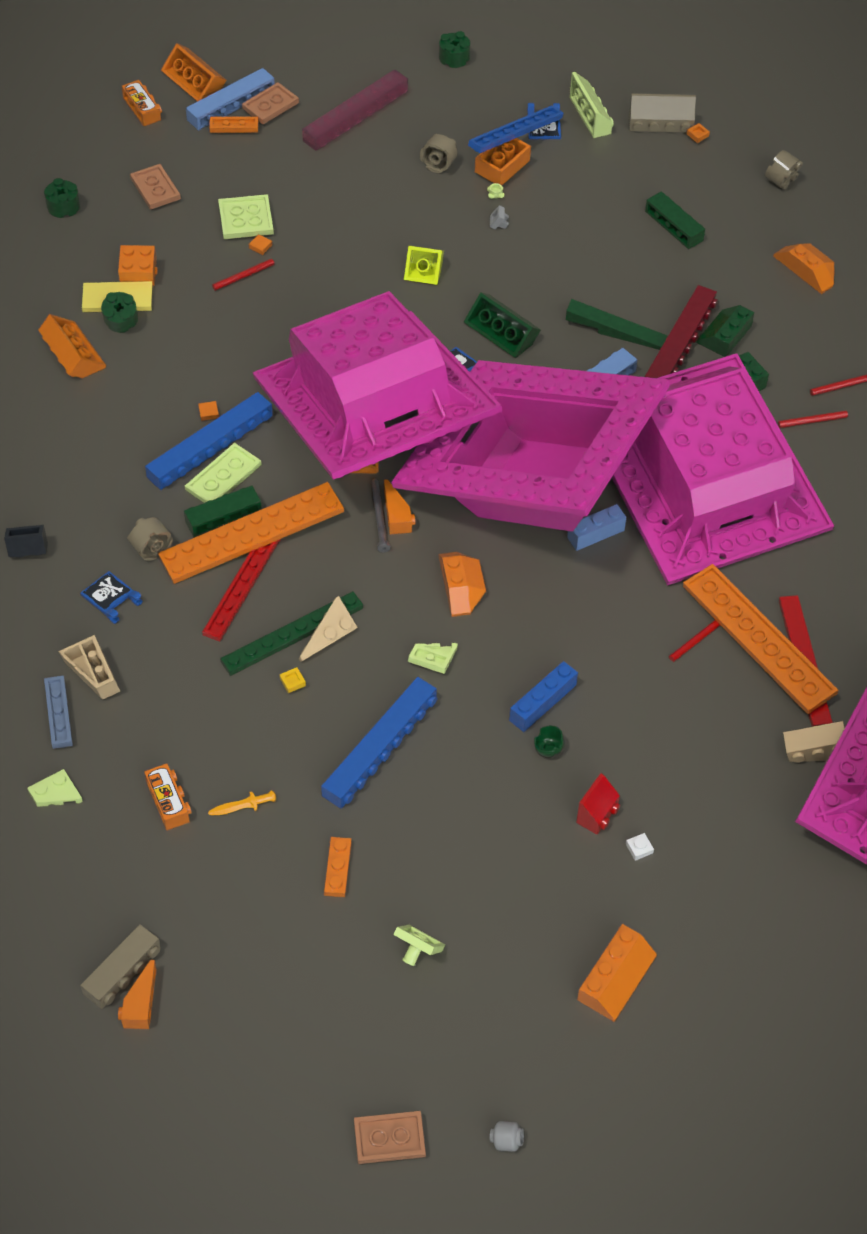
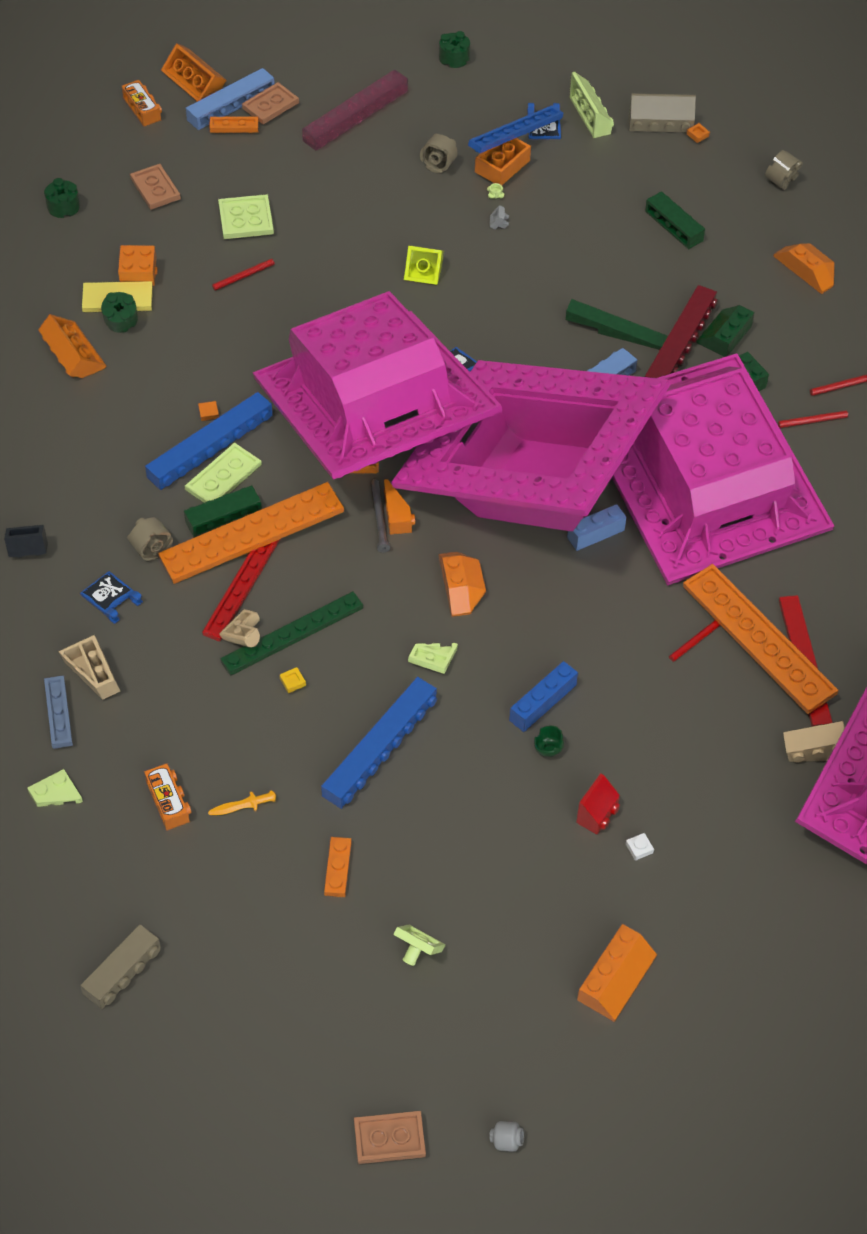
orange slope [118,960,157,1029] -> none
orange tile [249,234,272,255] -> none
tan wing [299,596,358,662] -> none
dark green slope [464,292,541,358] -> none
none -> tan brick [219,609,260,647]

